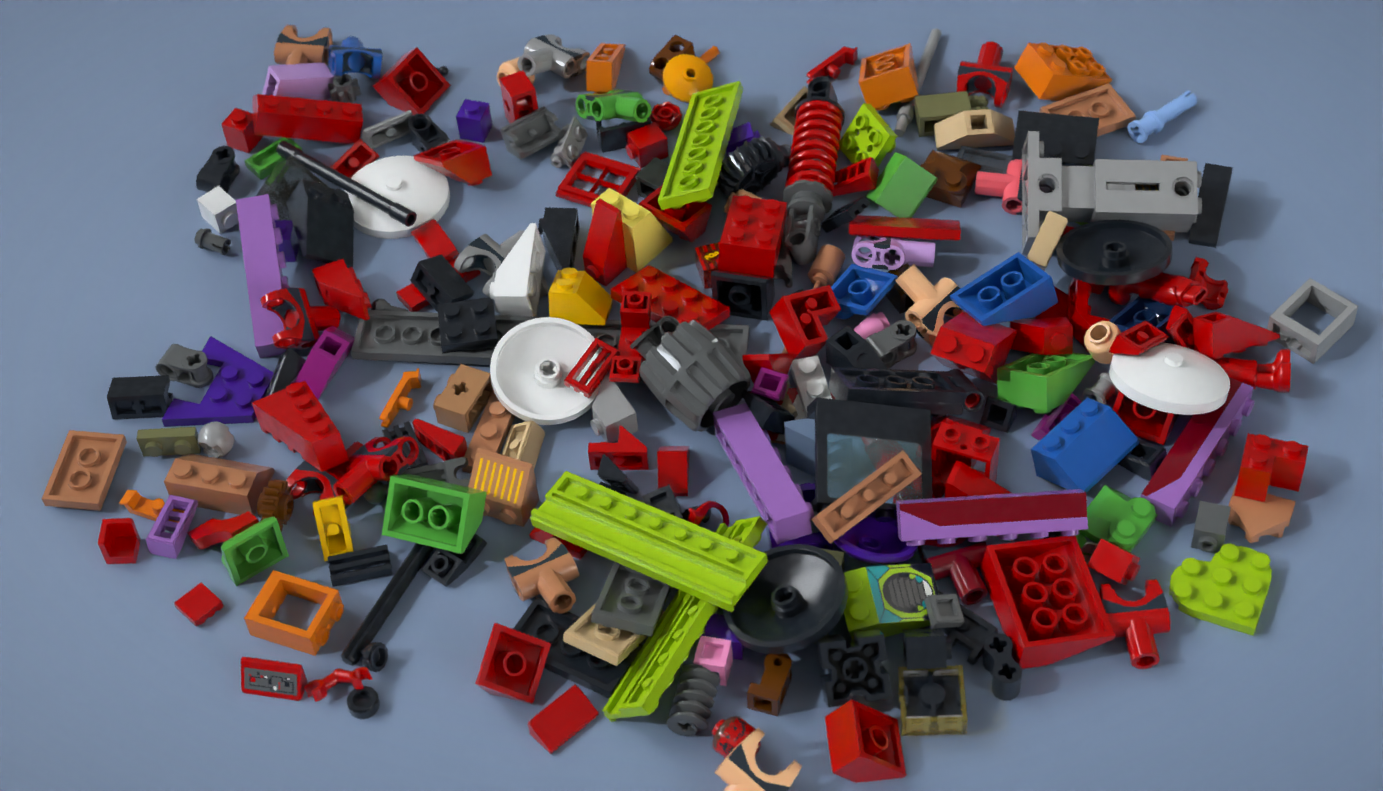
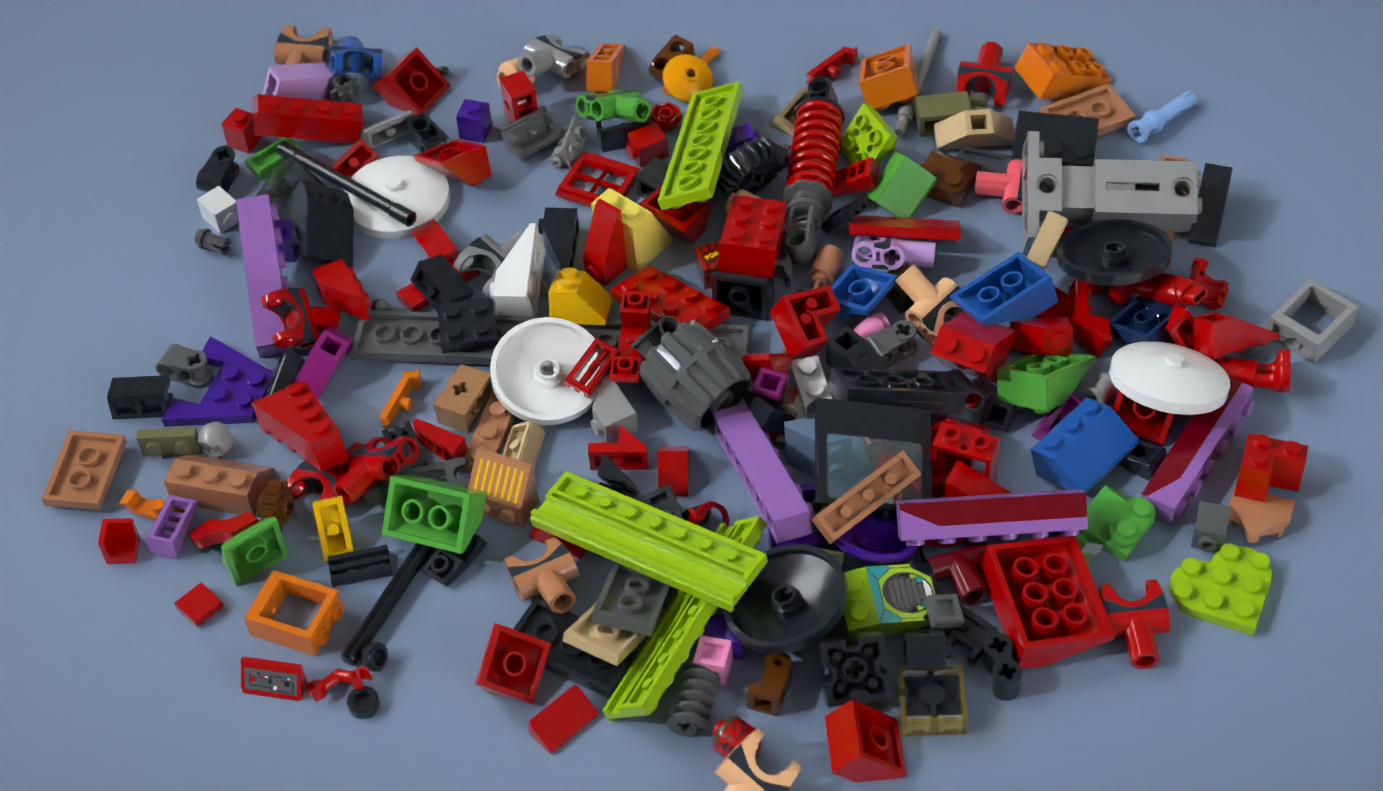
light nougat head [1084,321,1122,364] -> none
red brick [1087,538,1140,585] -> none
red slope [1109,321,1168,355] -> none

